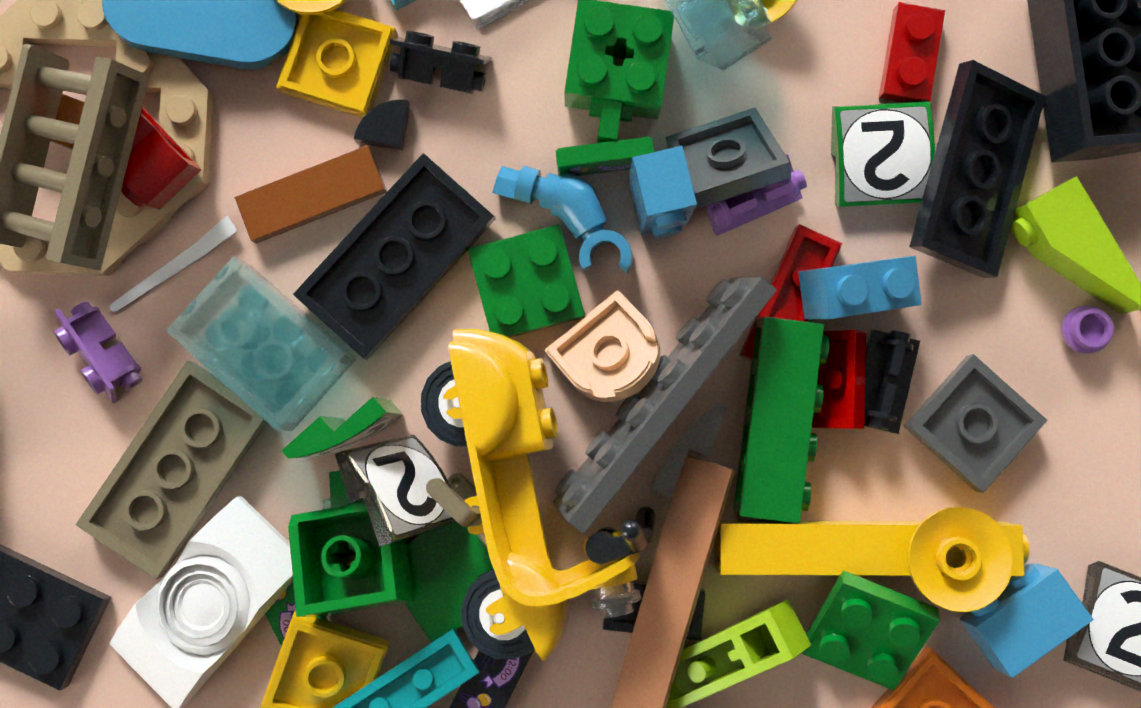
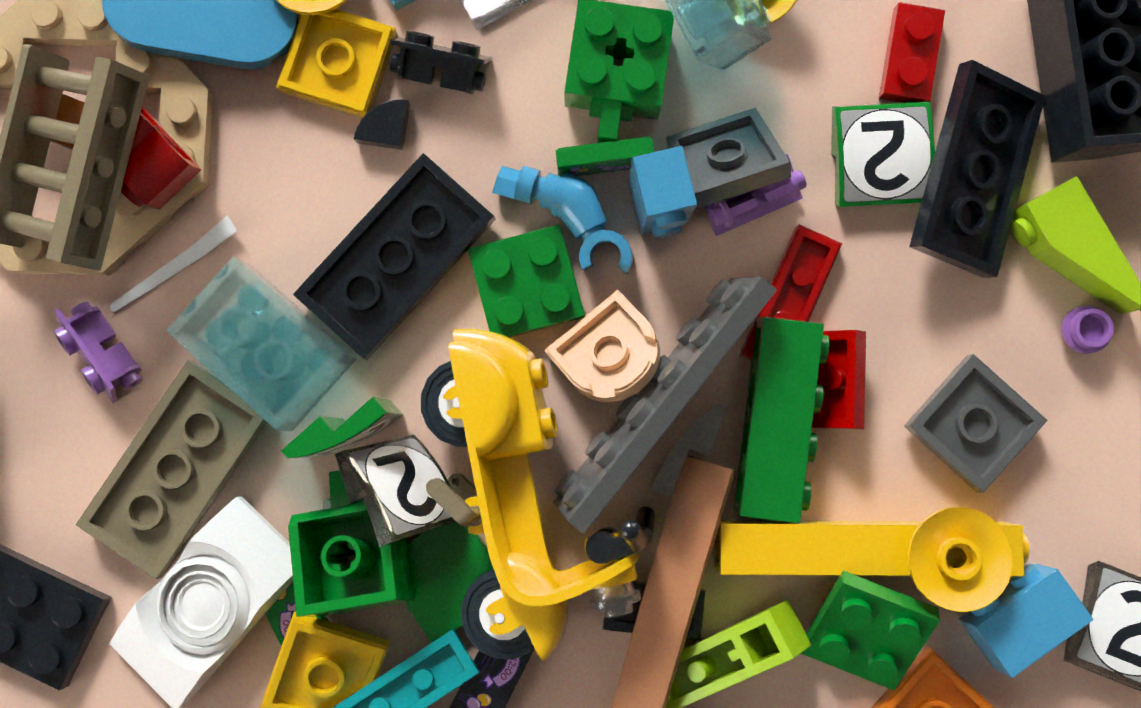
dark orange tile [234,145,387,244] -> none
dark azure brick [798,255,922,319] -> none
black hinge [864,329,920,434] -> none

